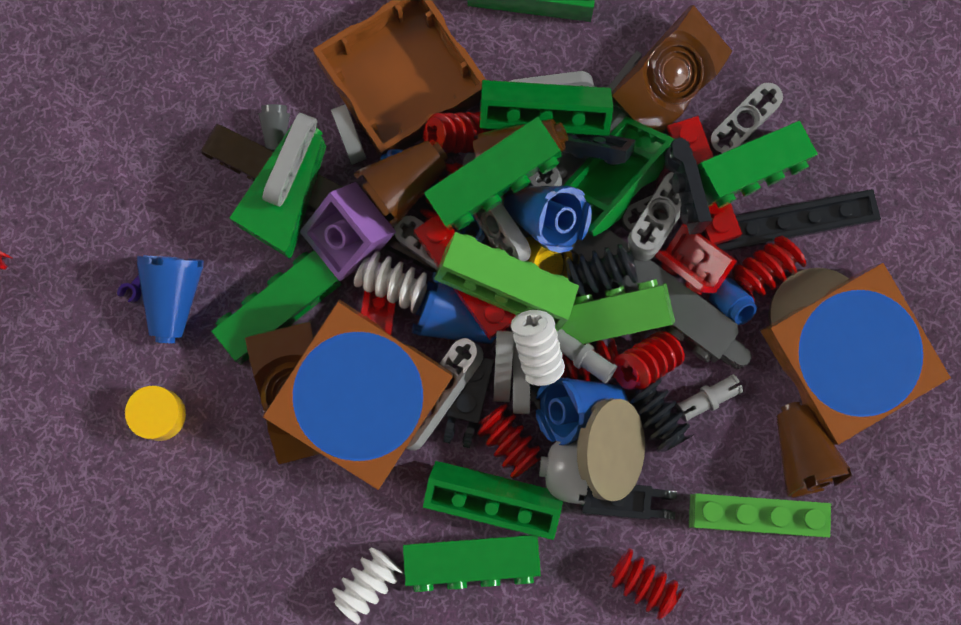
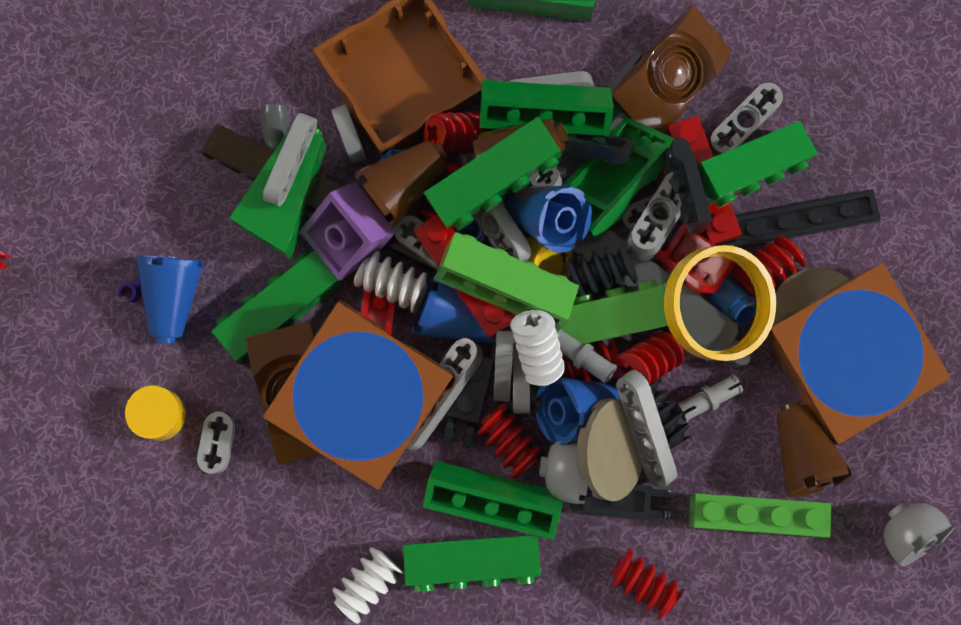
none -> light grey beam [197,412,235,474]
none -> light grey beam [616,370,677,489]
none -> yellow piece [664,245,776,361]
none -> light grey cylinder [883,503,955,567]

